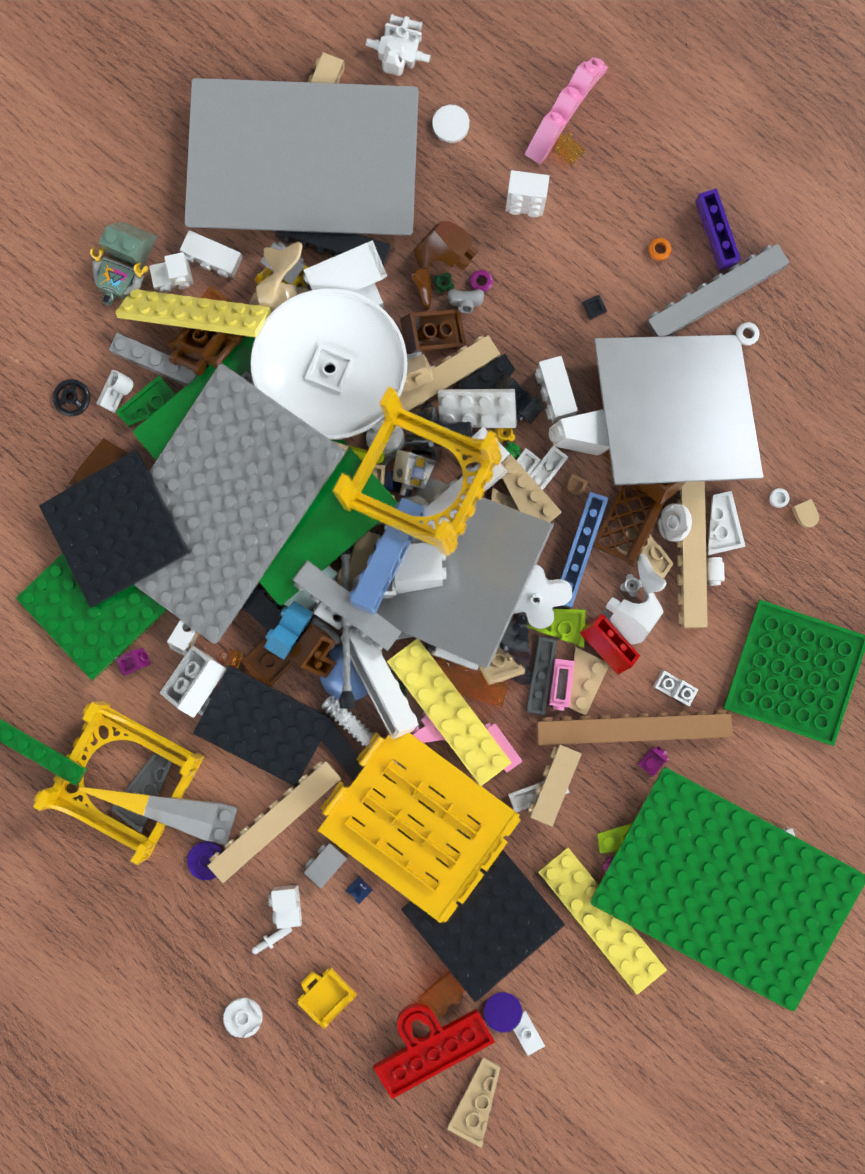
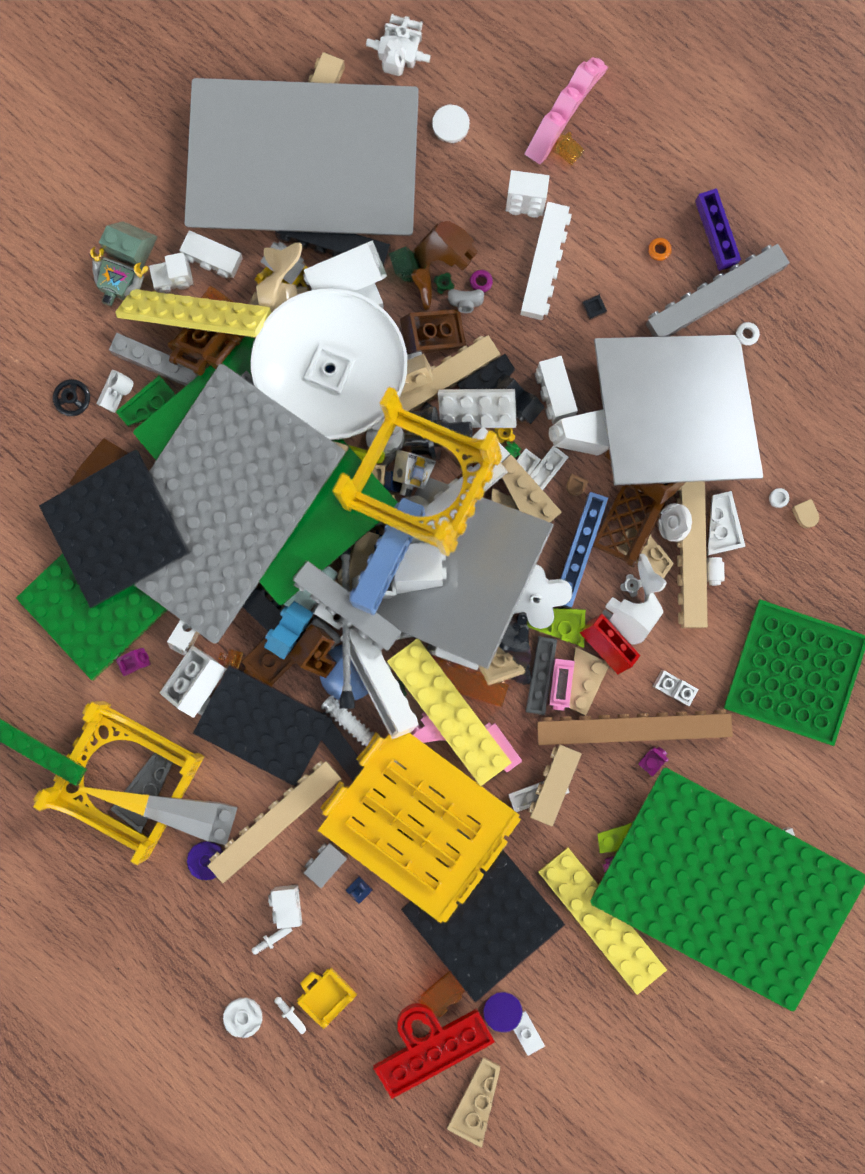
none -> white piece [275,997,306,1034]
none -> clear green brick [389,246,420,283]
none -> white brick [520,202,572,320]

